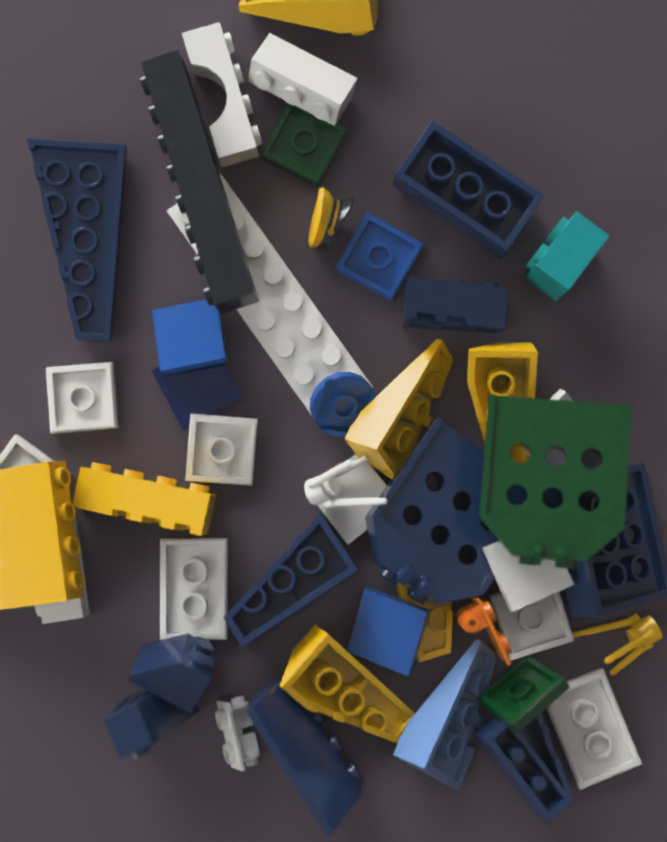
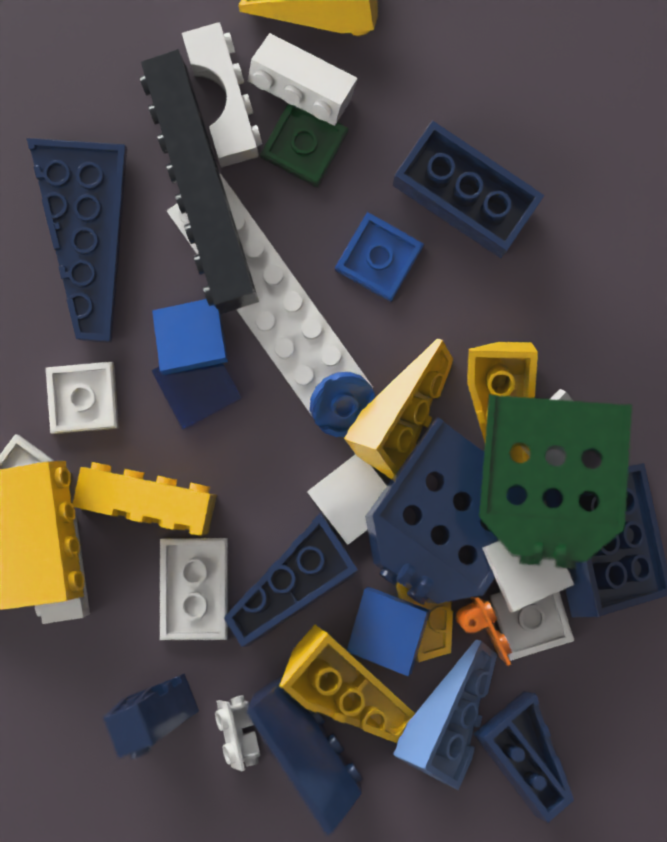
dark blue slope [128,634,217,713] -> none
white tile [185,413,258,486] -> none
white plant [304,456,387,510] -> none
piece [308,187,354,249] -> none
dark blue wedge [402,276,507,334] -> none
dark green tile [478,655,570,733] -> none
teal brick [525,211,610,301] -> none
white tile [546,667,642,790] -> none
yellow plant [572,613,663,676] -> none

